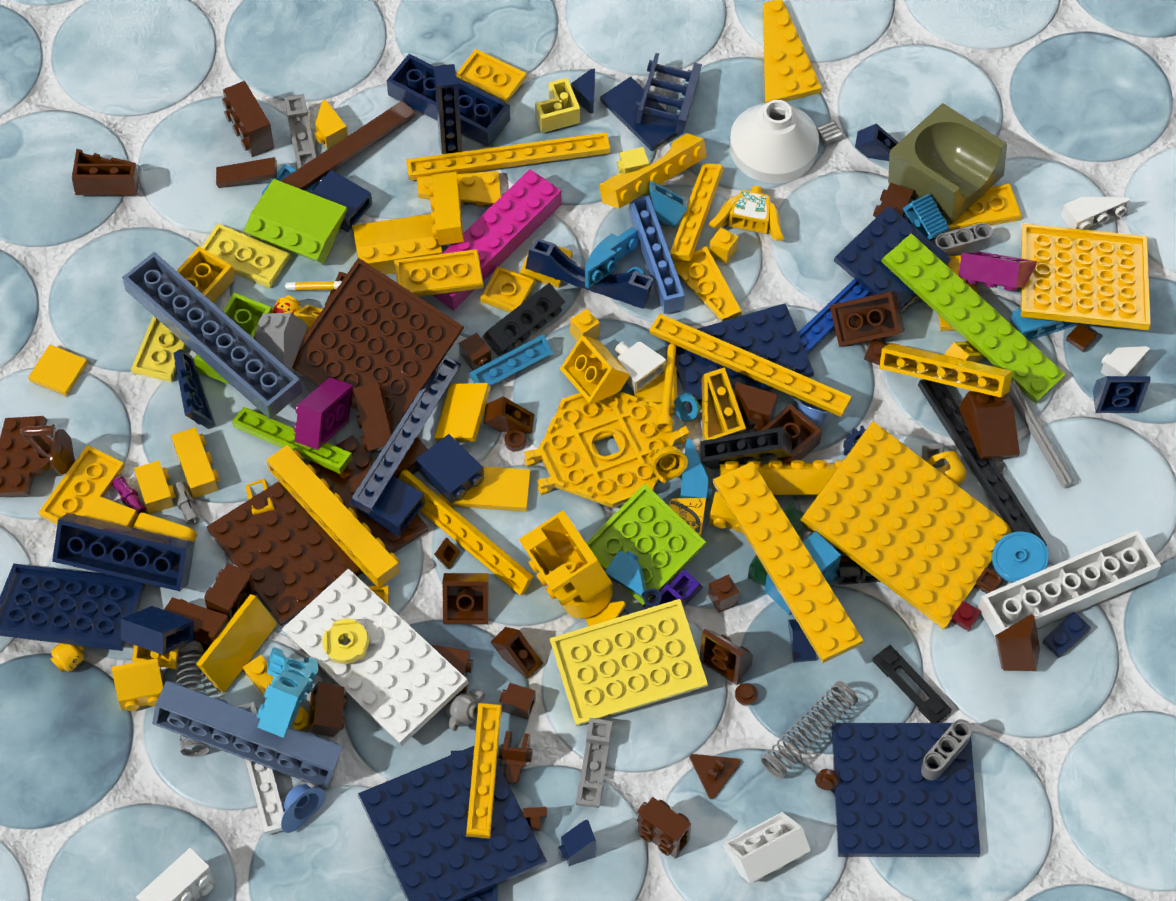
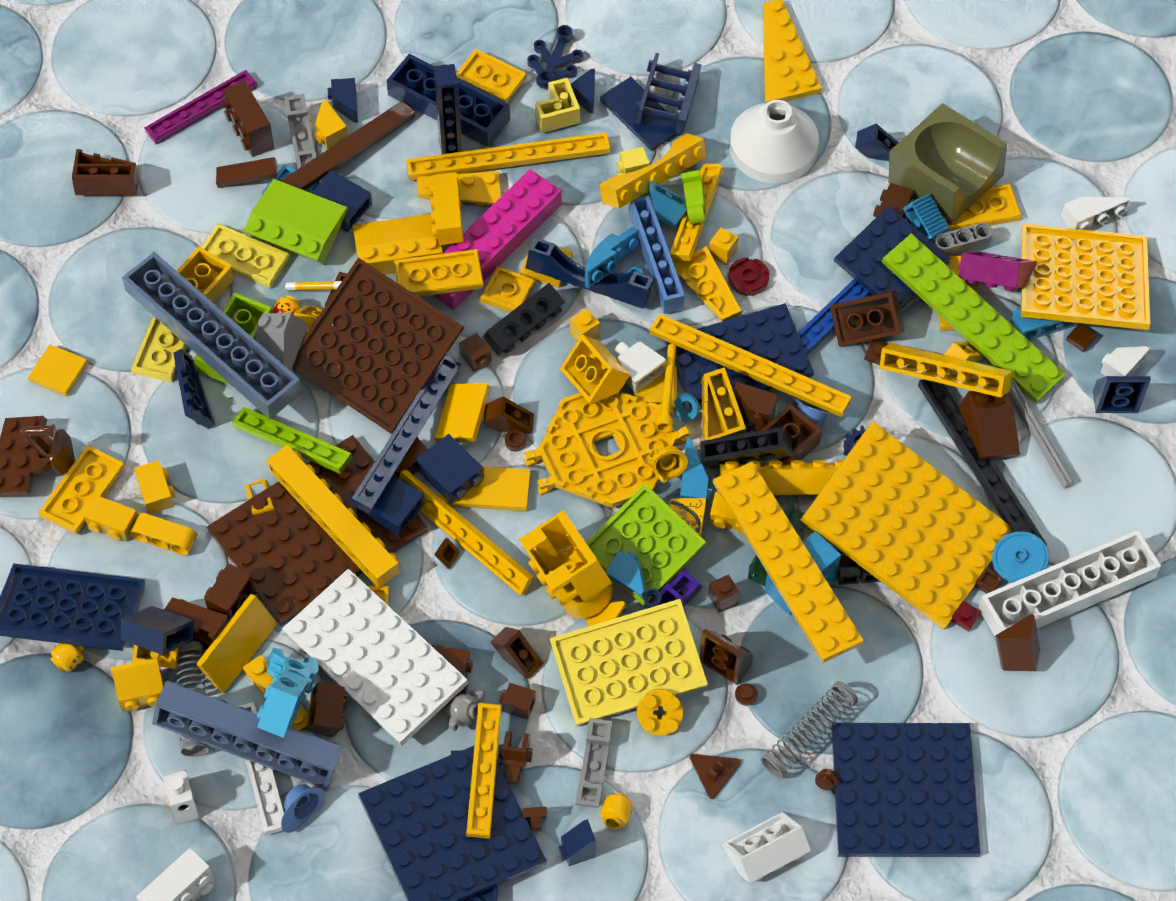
dark blue brick [52,513,195,591] -> none
magenta pin [112,476,147,515] -> none
yellow brick [171,427,220,499] -> none
light grey pin [173,481,200,525] -> none
magenta brick [294,377,353,450] -> none
light yellow plate [322,618,369,664] -> none
reddish brown brick [351,382,393,454] -> none
reddish brown slope [442,573,489,624] -> none
dark azure plate [468,334,553,386] -> none
reddish brown brick [637,797,691,858] -> none
yellow torso [708,186,784,241] -> none
dark blue slope [788,619,816,662] -> none
light grey tile [817,120,843,146] -> none
black container [873,645,952,723] -> none
light grey beam [921,719,972,780] -> none
light grey slope [922,443,944,465] -> none
yellow helmet [927,451,967,486] -> none
dark blue plate [1042,612,1091,658] -> none
none -> magenta tile [144,70,257,144]
none -> white torso [163,770,199,825]
none -> dark blue slope [327,78,358,122]
none -> dark blue plant [527,25,583,89]
none -> yellow head [600,793,633,829]
none -> yellow plate [636,689,683,736]
none -> lime leg [681,170,707,225]
none -> dark red tile [728,257,769,296]

